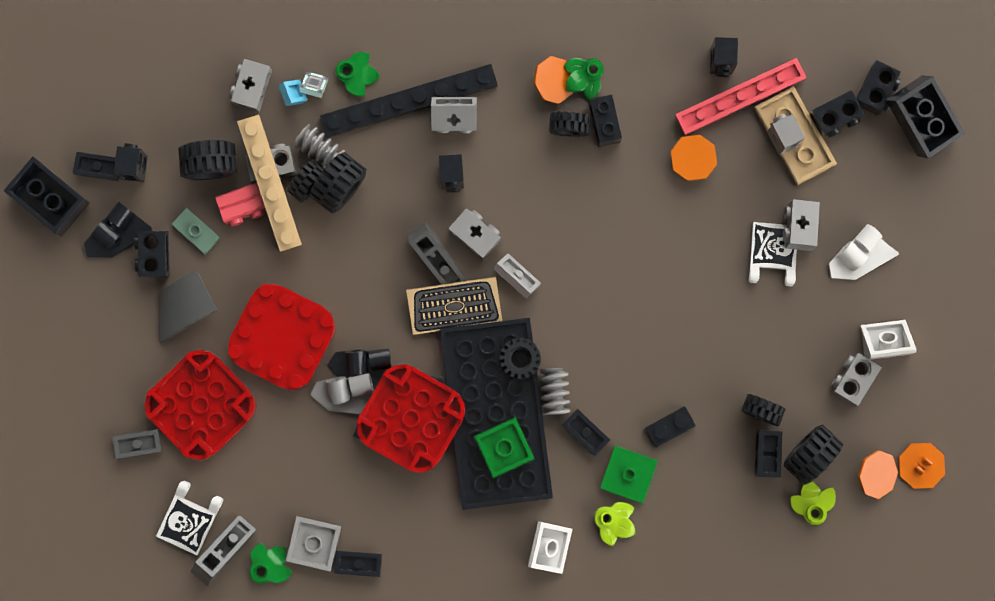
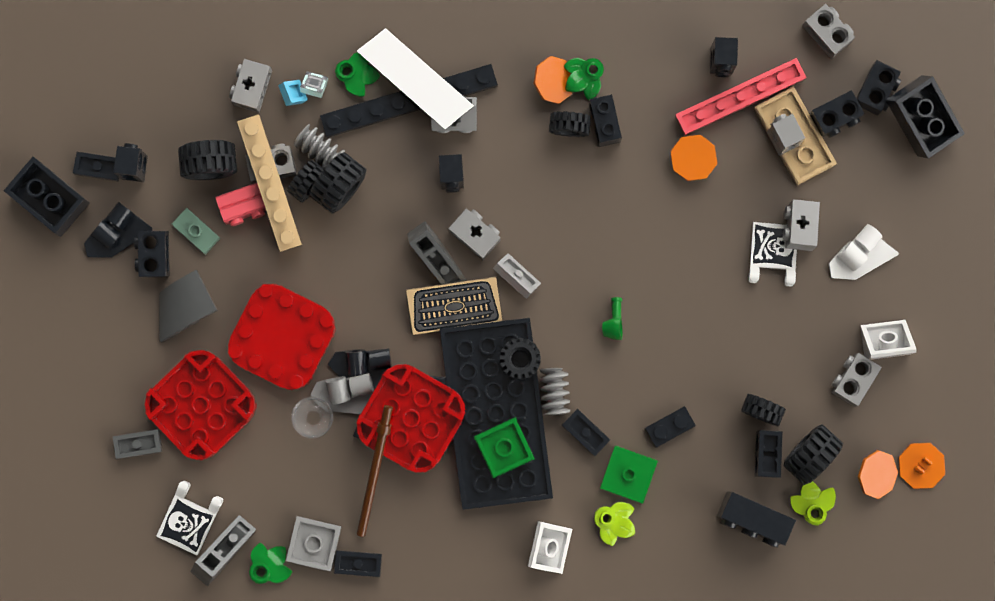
none -> clear piece [292,397,333,438]
none -> white sticker [357,28,474,129]
none -> reddish brown bar [357,405,393,537]
none -> green bar [602,297,623,340]
none -> black brick [716,492,796,548]
none -> light grey brick [802,4,855,59]

